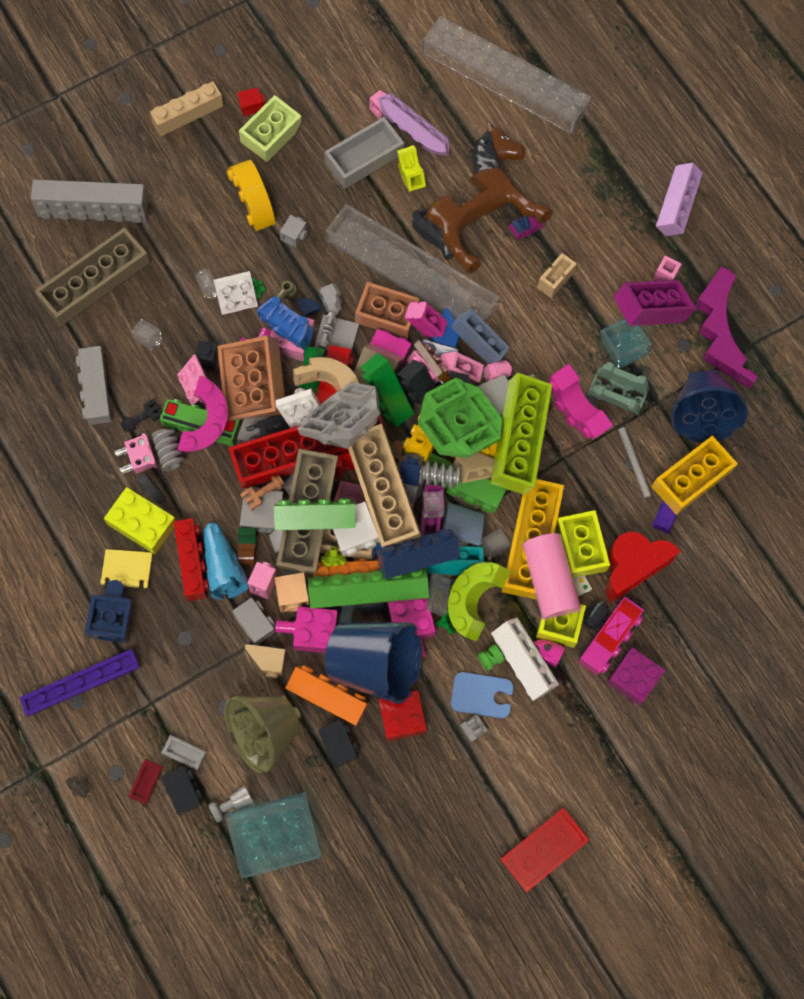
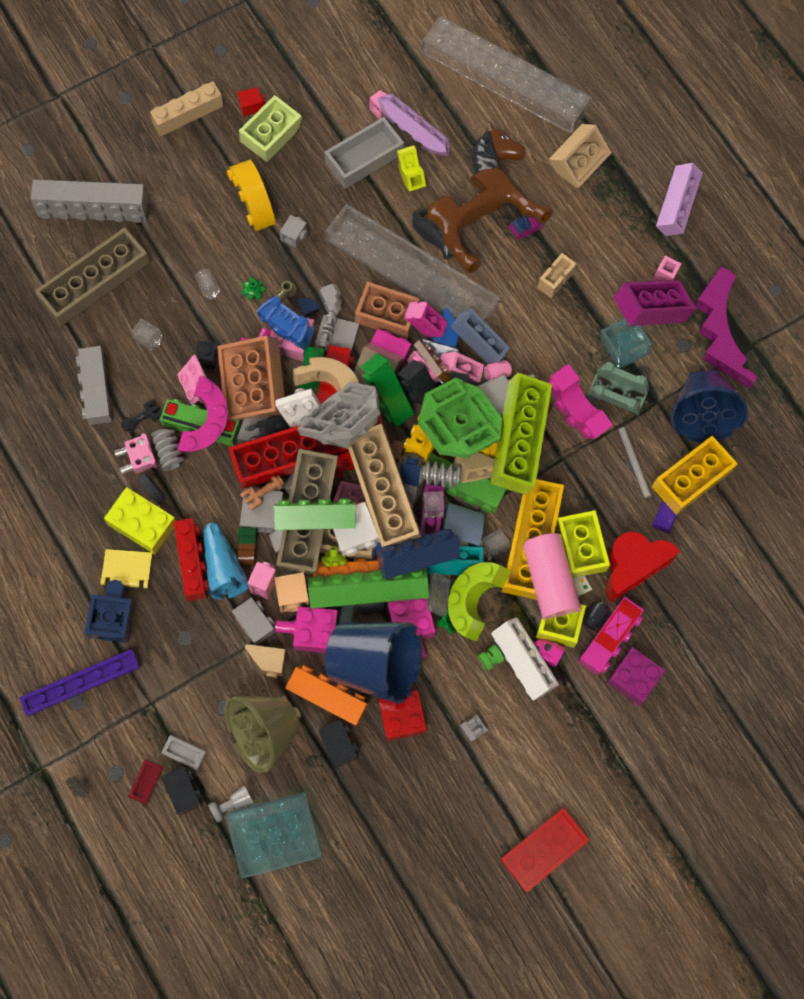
white plate [213,271,258,315] -> none
medium blue piece [451,672,513,719] -> none
none -> tan slope [549,124,612,188]

